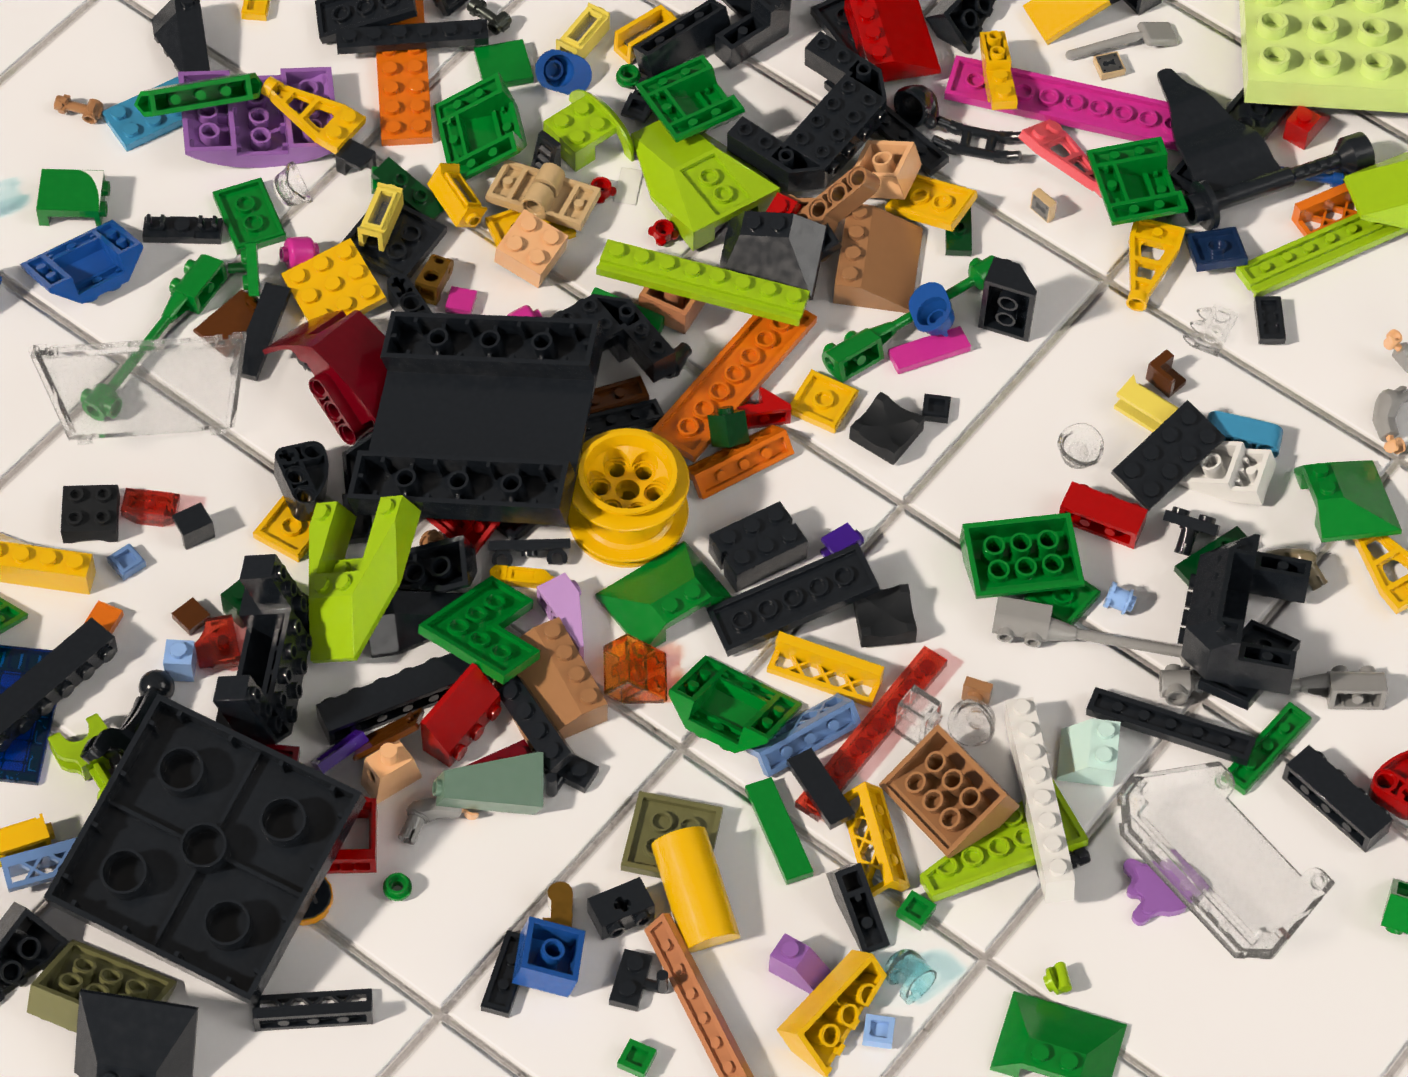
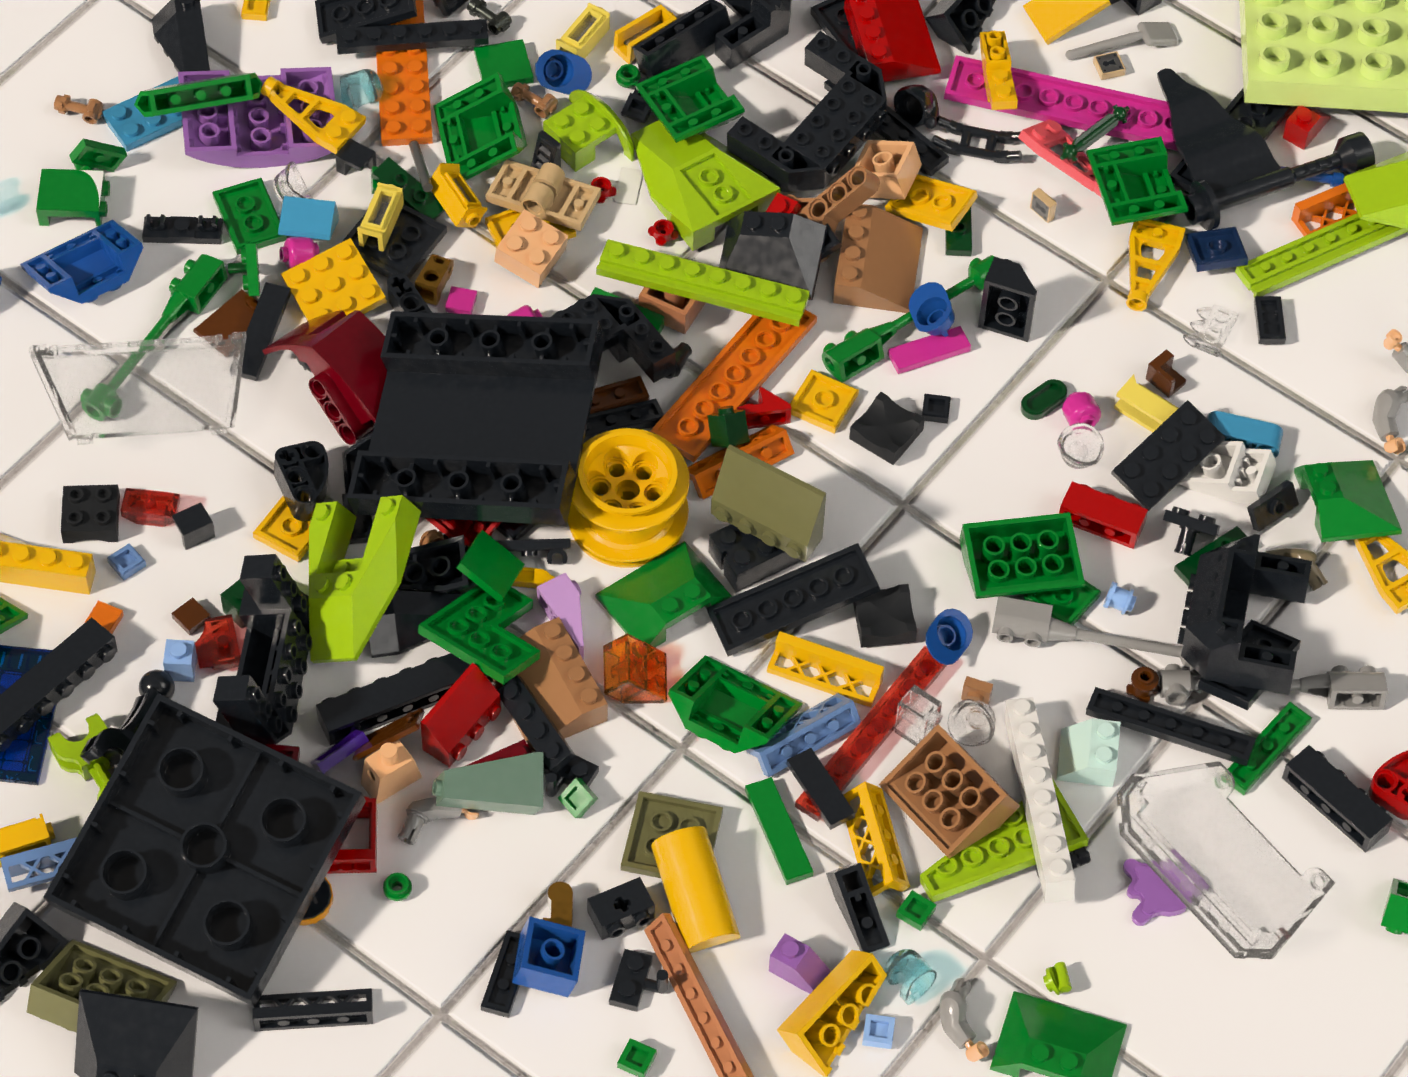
dark purple window [820,522,864,557] -> none
none -> green plate [69,138,128,172]
none -> dark azure slope [278,196,339,240]
none -> clear light blue helmet [340,69,383,111]
none -> dark grey bar [409,141,433,192]
none -> green tile [456,530,525,602]
none -> medium nougat bar [511,82,558,118]
none -> plate [558,778,598,818]
none -> olive slope [711,445,826,562]
none -> blue piece [926,608,973,665]
none -> light grey arm [939,978,990,1062]
none -> dark green tile [1020,379,1067,420]
none -> dark green wheel [1060,104,1130,162]
none -> dark pink head [1062,392,1101,431]
none -> reddish brown brick [1126,667,1160,703]
none -> black plate [1247,480,1299,532]

